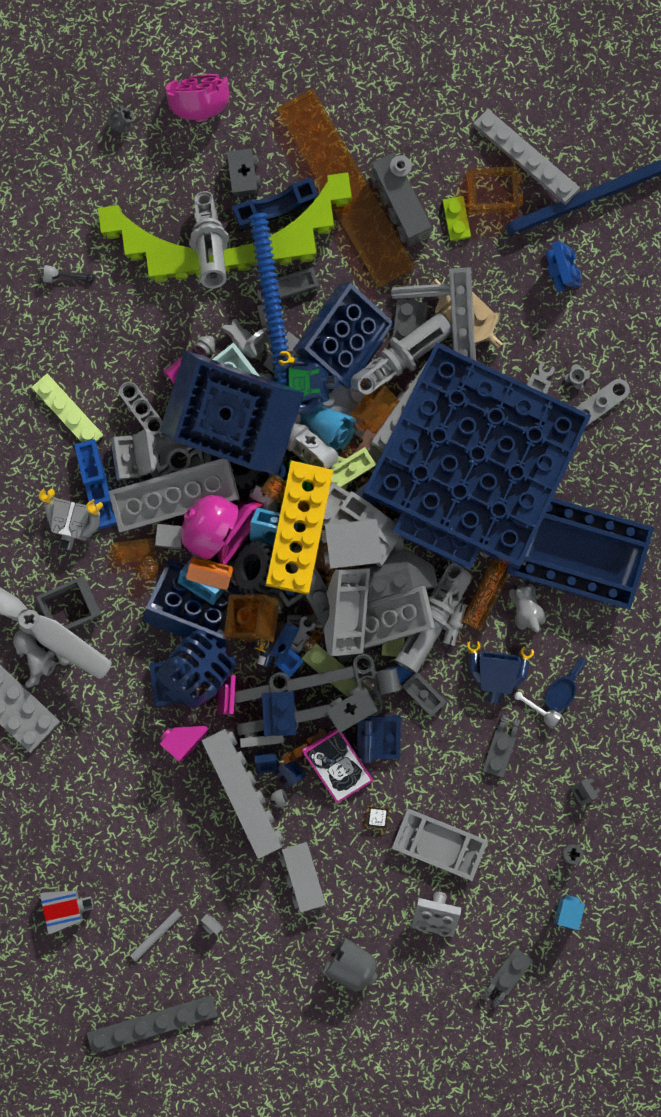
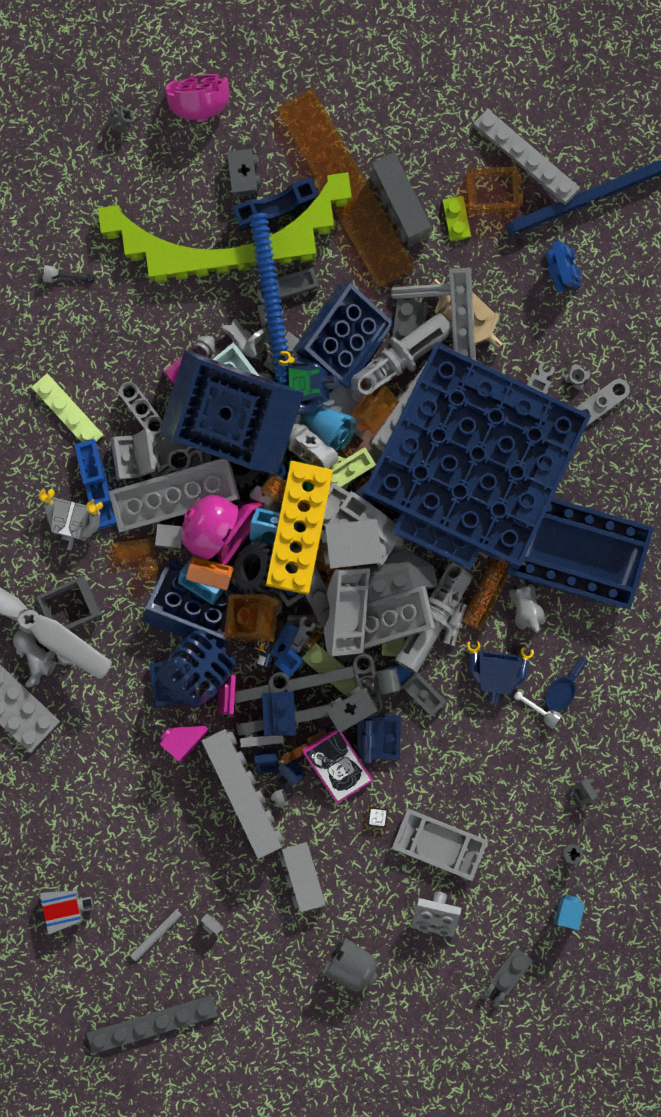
light grey piece [189,191,229,288] -> none
light grey plate [390,155,411,177] -> none
dark grey hinge [482,715,520,778] -> none

